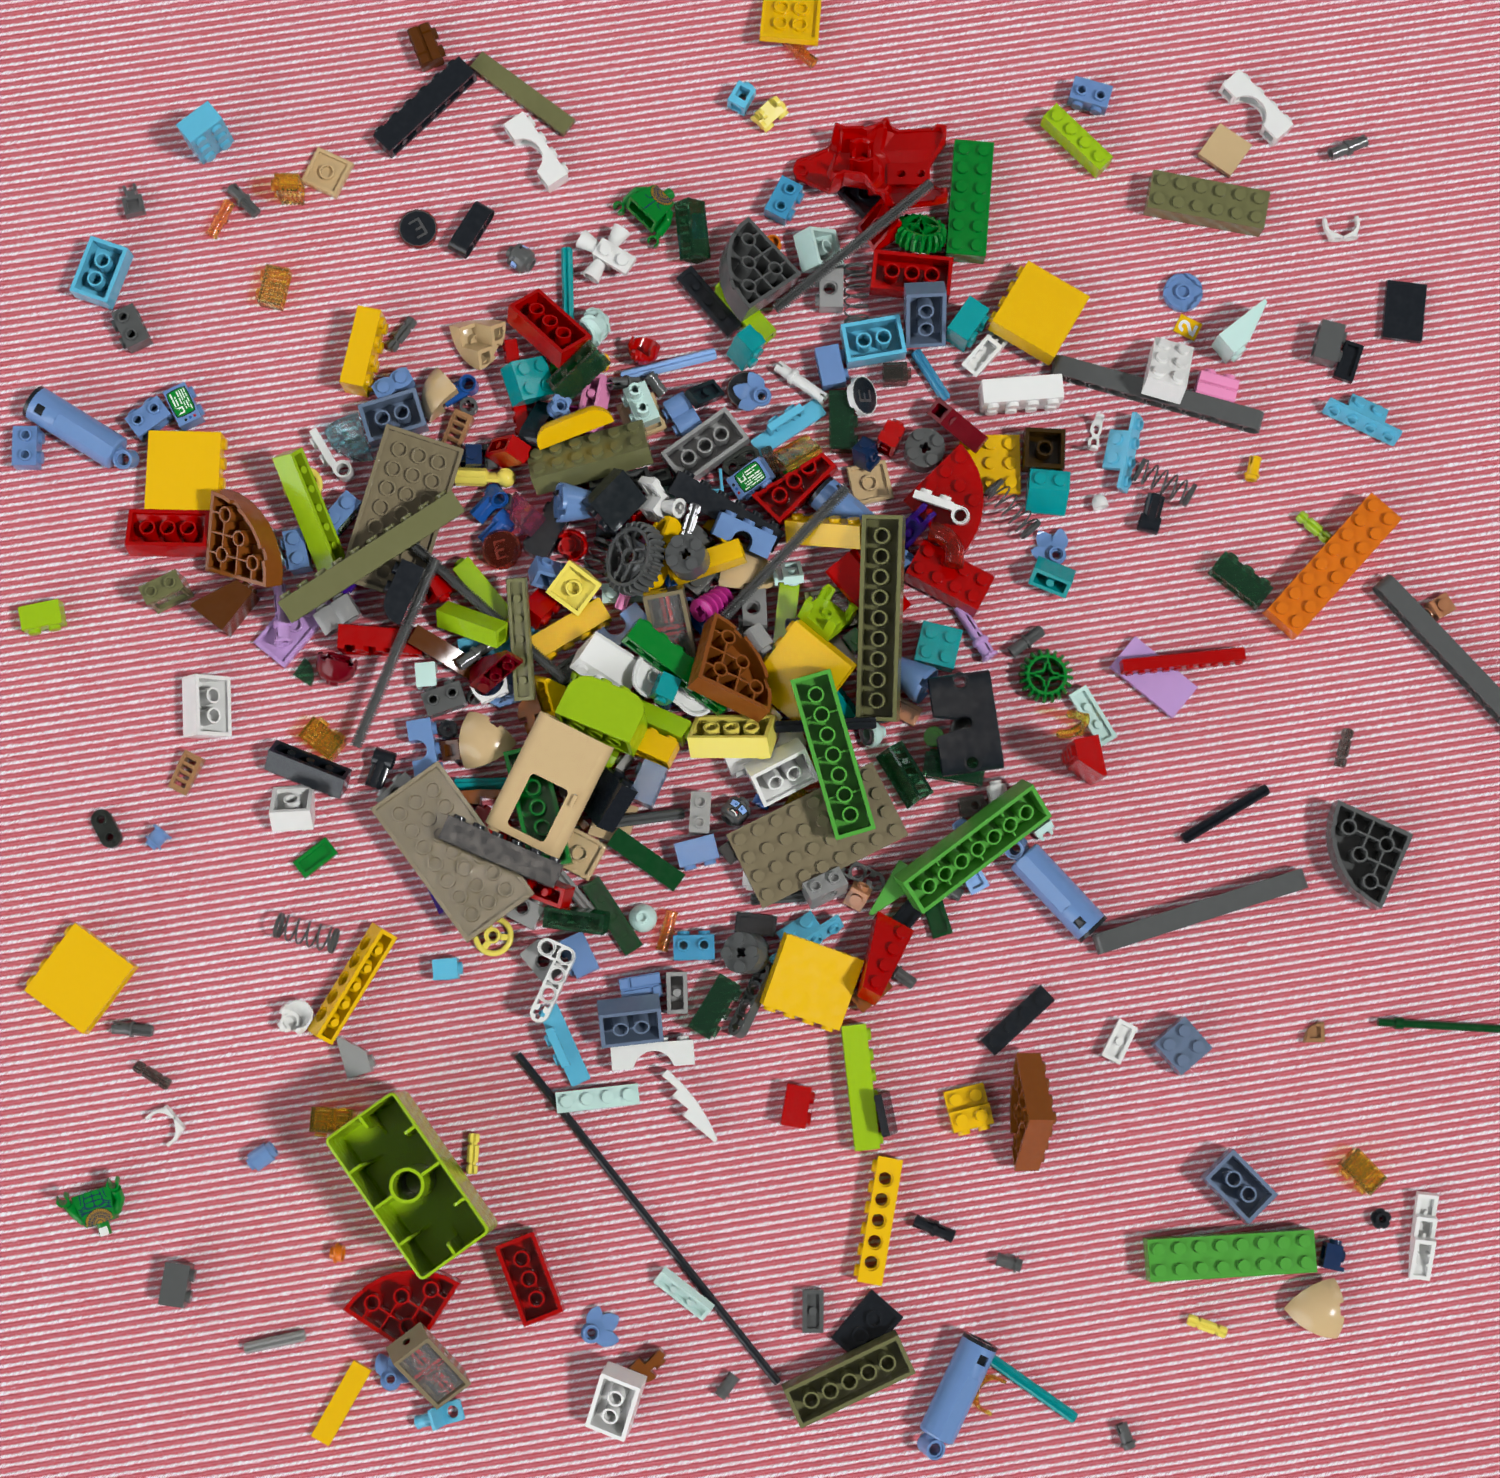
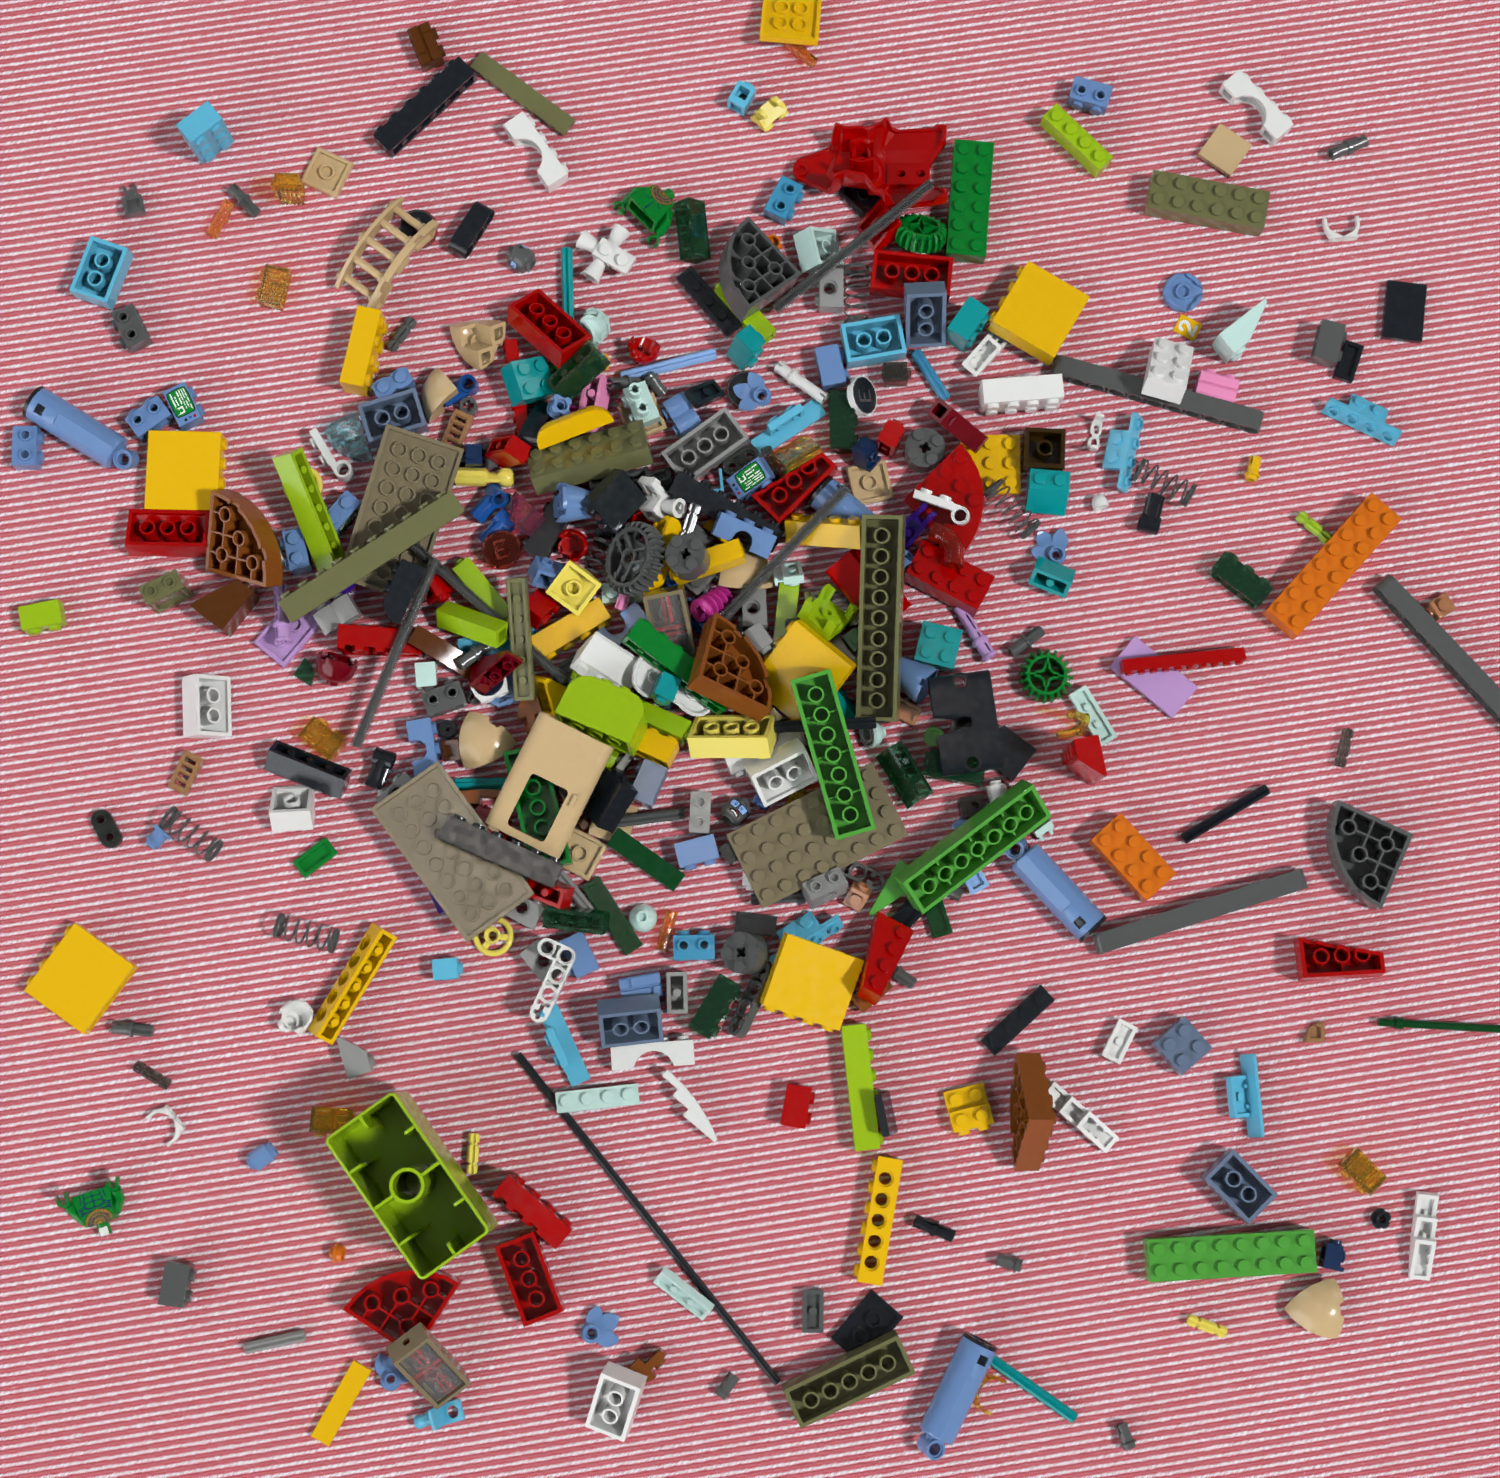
none -> dark grey piece [159,806,224,862]
none -> tan fence [335,196,439,309]
none -> red wedge [491,1173,573,1249]
none -> black tile [996,725,1037,782]
none -> white slope [1048,1080,1119,1153]
none -> orange brick [1088,813,1177,902]
none -> medium azure bracket [1225,1054,1265,1138]
none -> red wedge [1293,937,1386,982]

